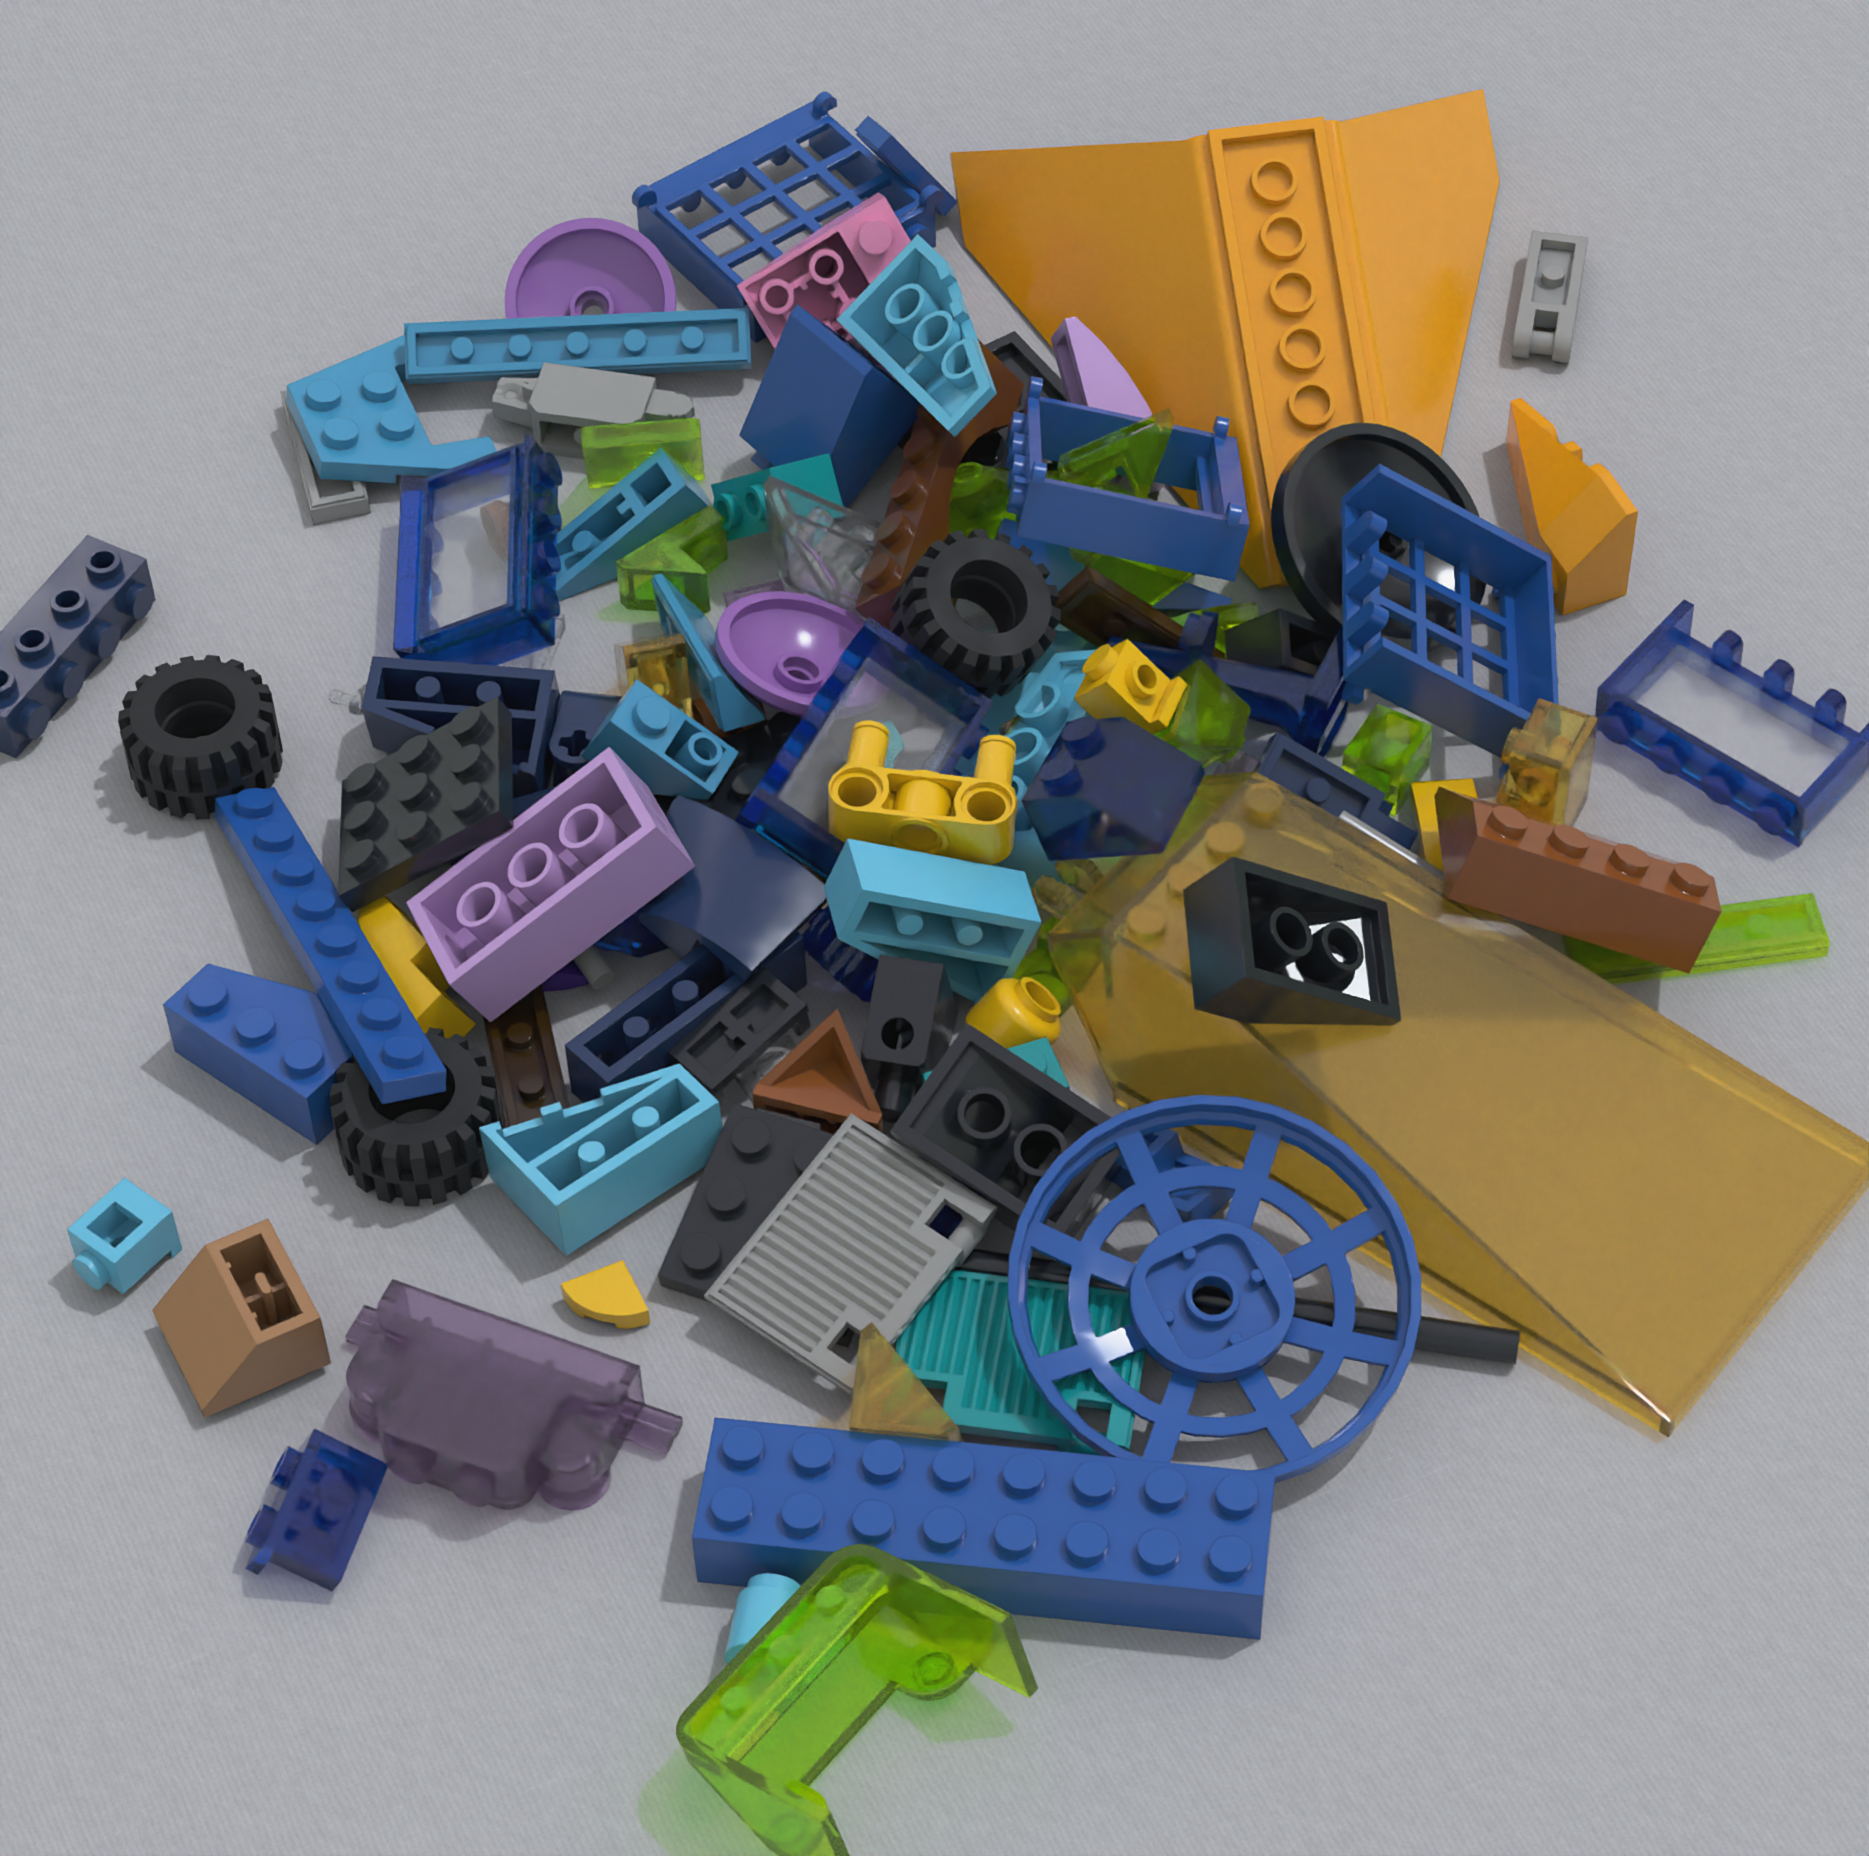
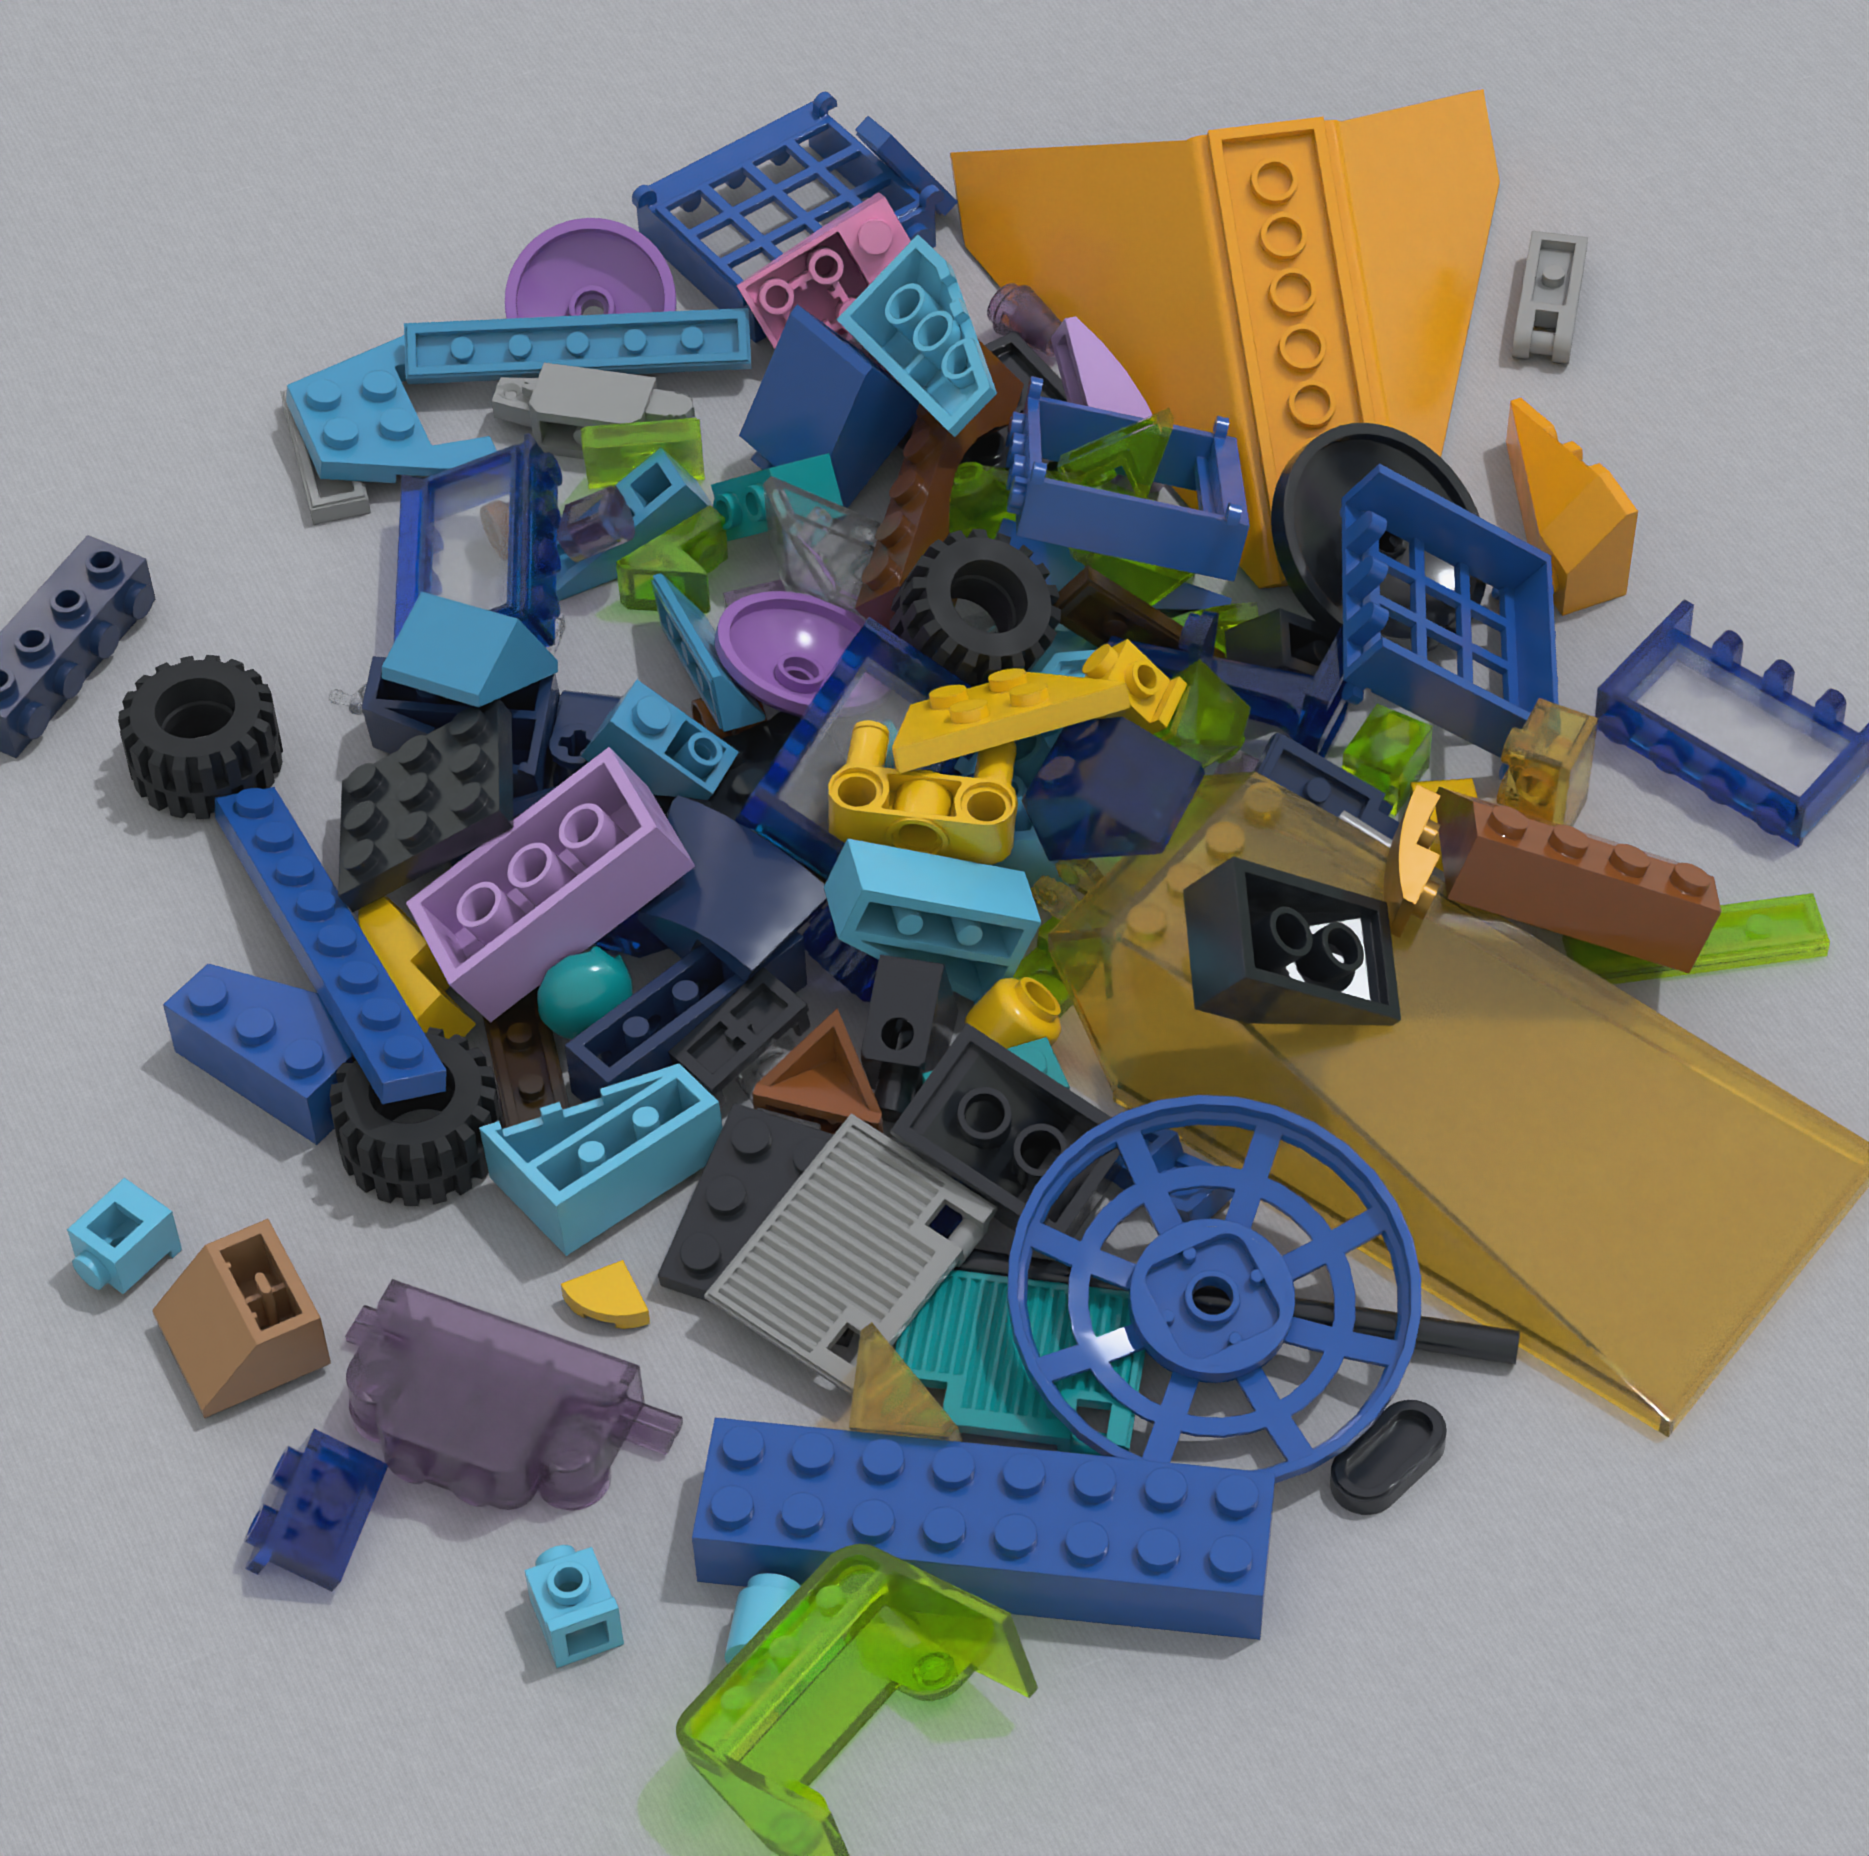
clear yellow slope [614,632,693,719] -> none
none -> dark azure slope [382,591,558,707]
none -> medium azure brick [524,1545,624,1668]
none -> teal hair [537,946,633,1040]
none -> brick [556,485,635,562]
none -> yellow wing [892,668,1130,774]
none -> cone [987,283,1062,357]
none -> black tile [1330,1400,1447,1515]
none -> slope [1383,785,1441,938]

